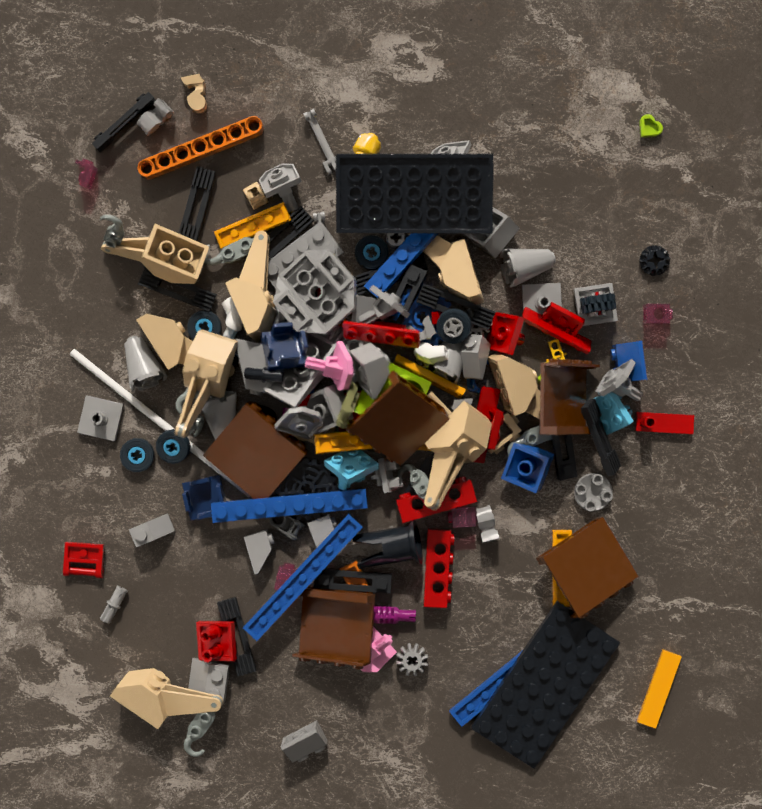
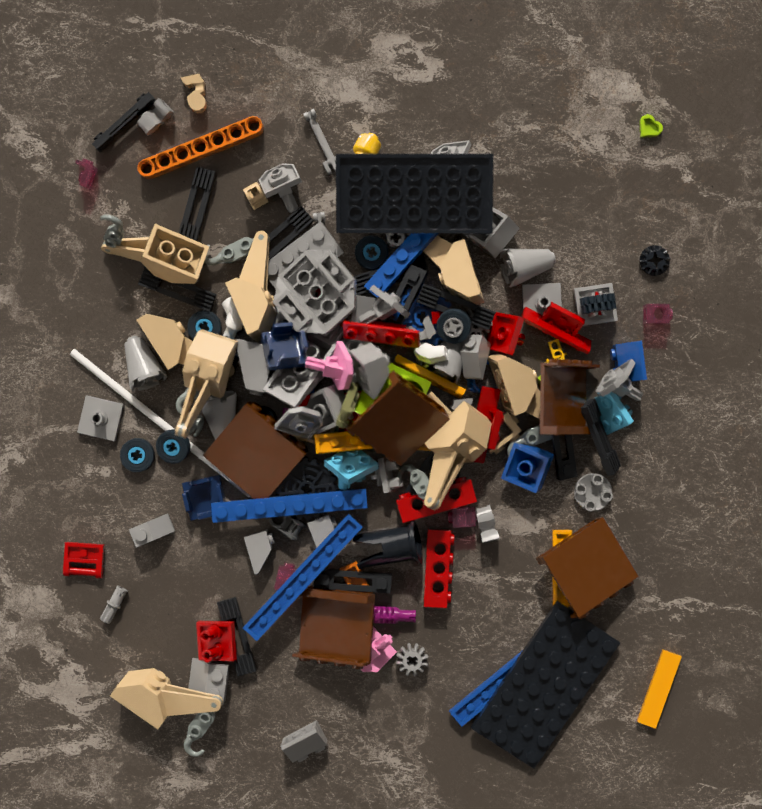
light orange tile [214,202,291,250] -> none
black axle [244,367,284,383] -> none
red piece [635,412,694,434] -> none

